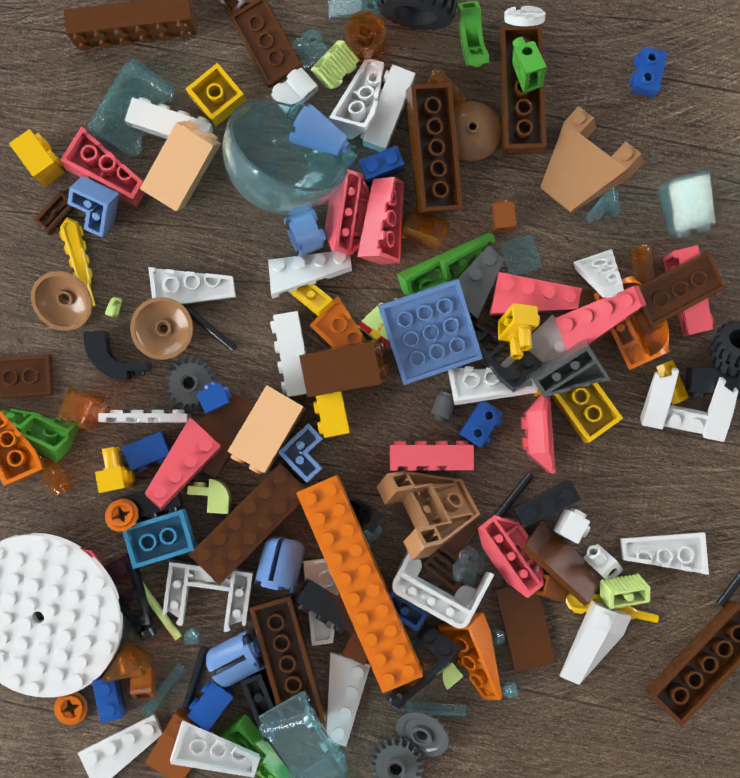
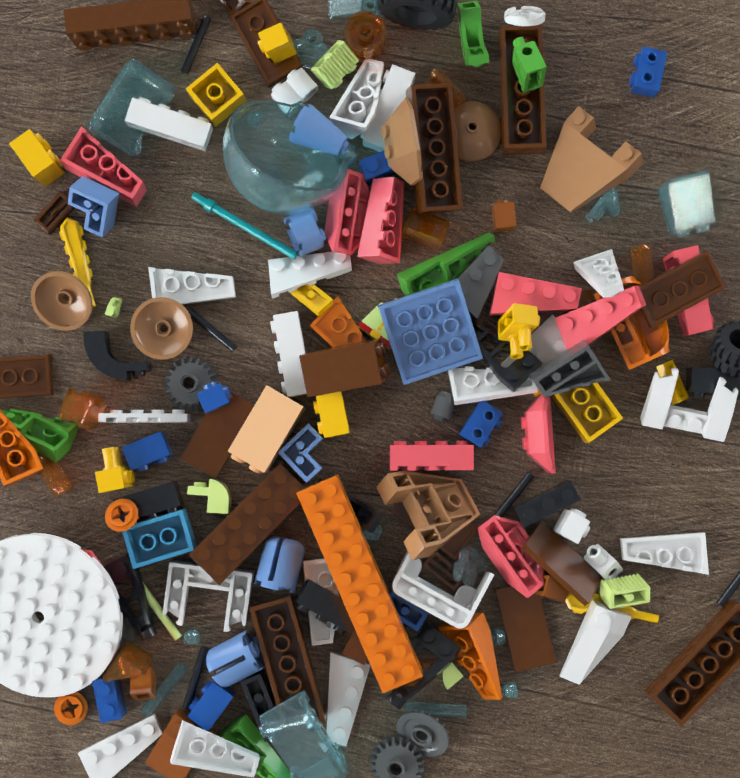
light nougat brick [140,120,221,211] -> none
coral wedge [145,417,221,511] -> none
clear light blue piece [499,234,542,276] -> none
none -> black bar [181,15,211,75]
none -> teal bar [191,192,298,259]
none -> yellow brick [258,23,297,64]
none -> medium nougat wedge [381,98,423,185]

